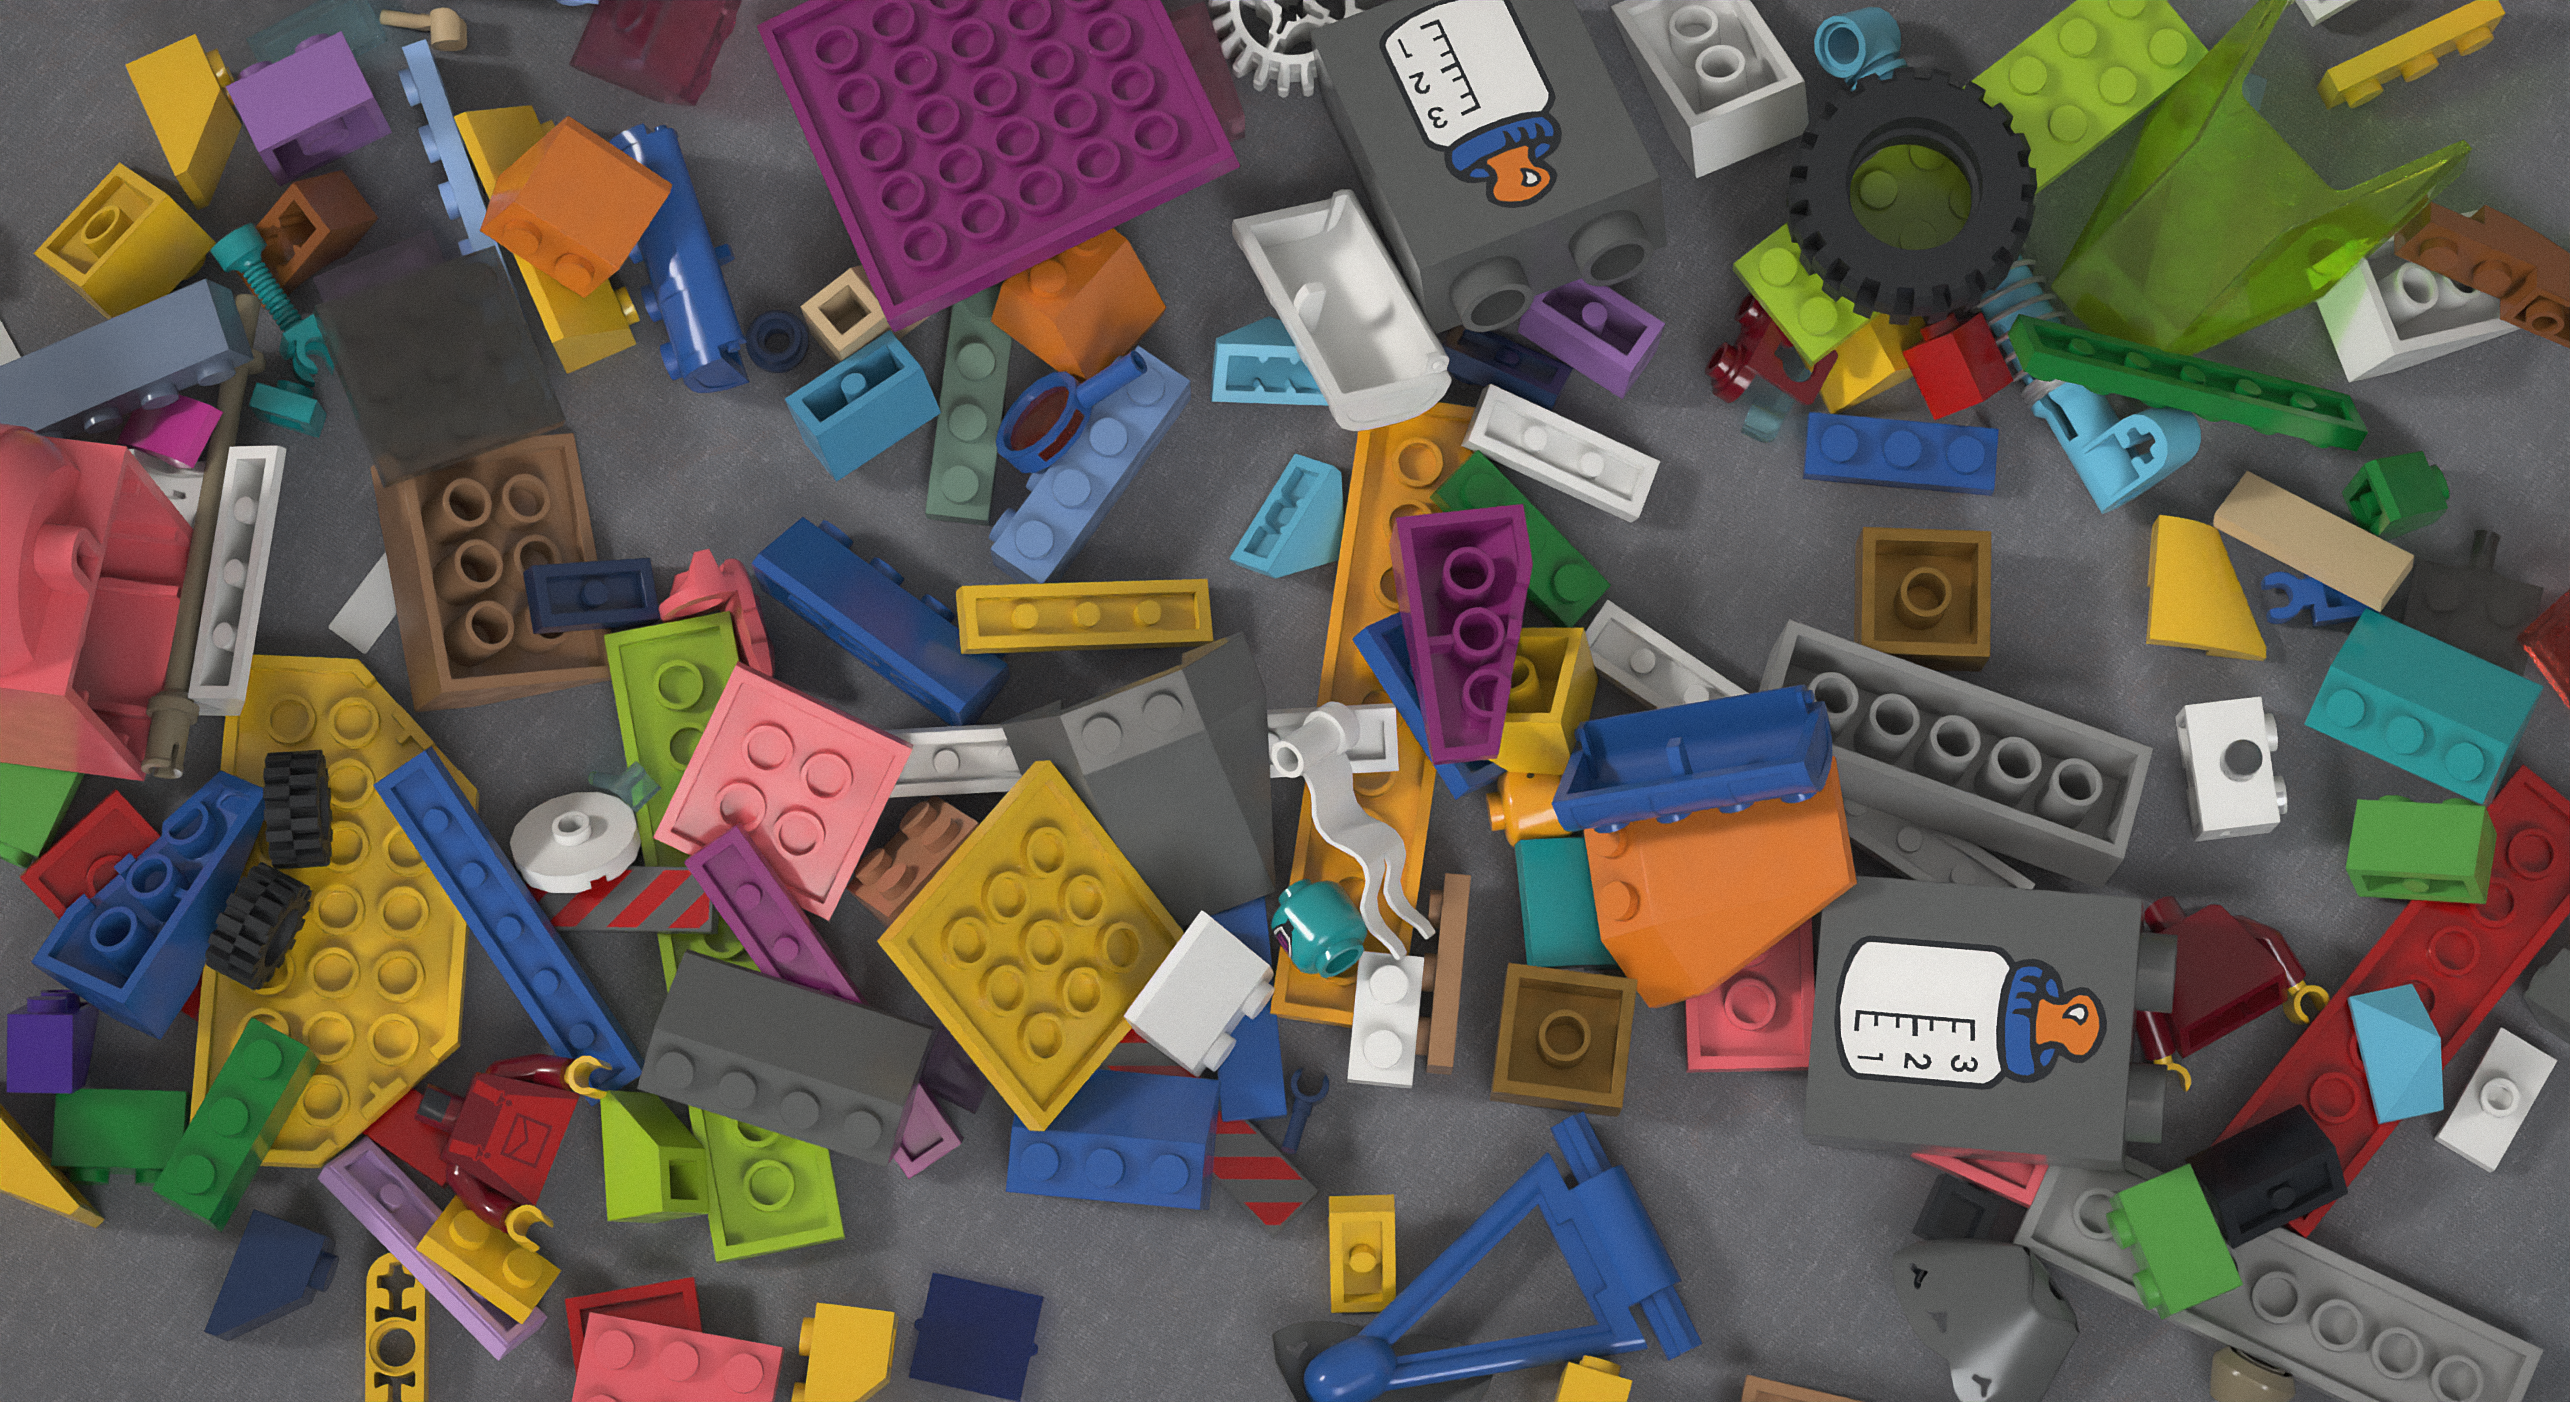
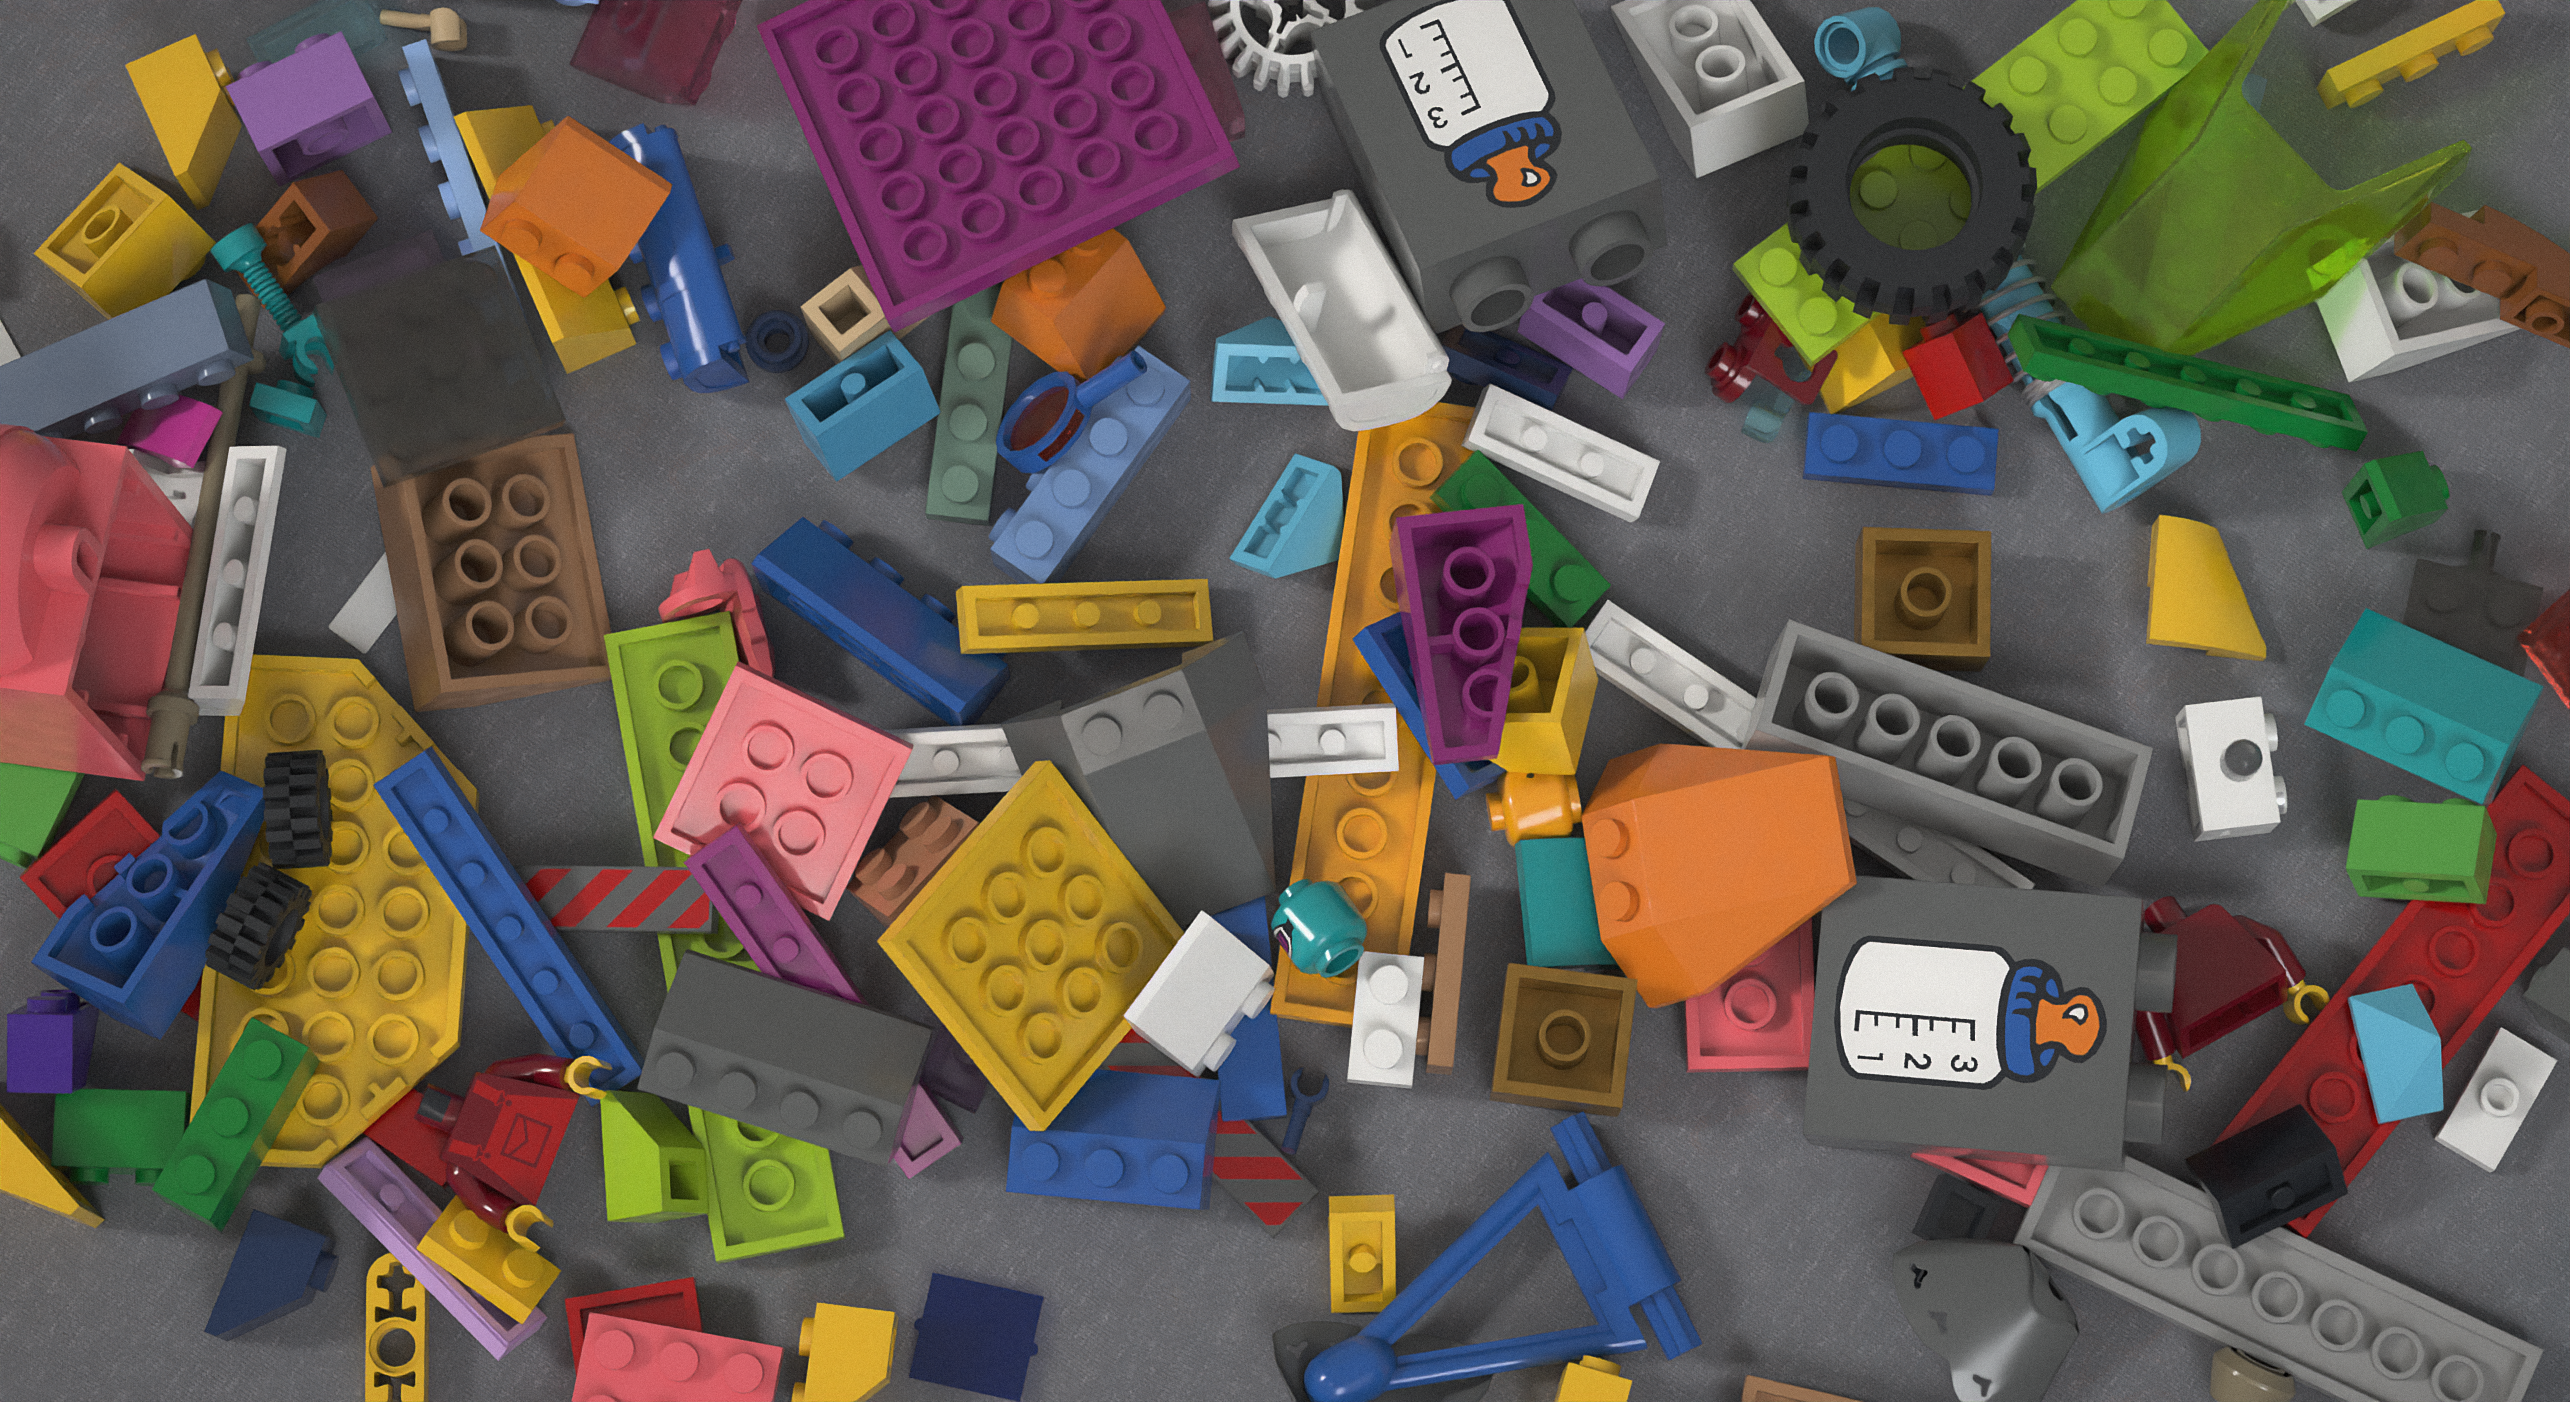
white plate [510,792,641,893] -> none
dark blue plate [523,558,661,634] -> none
clear light blue hand [588,761,662,812] -> none
white flag [1271,701,1435,960] -> none
blue container [1552,684,1832,833] -> none
bright green brick [2106,1163,2243,1320] -> none
tan tile [2213,471,2414,612] -> none
blue plate [2260,572,2380,627] -> none

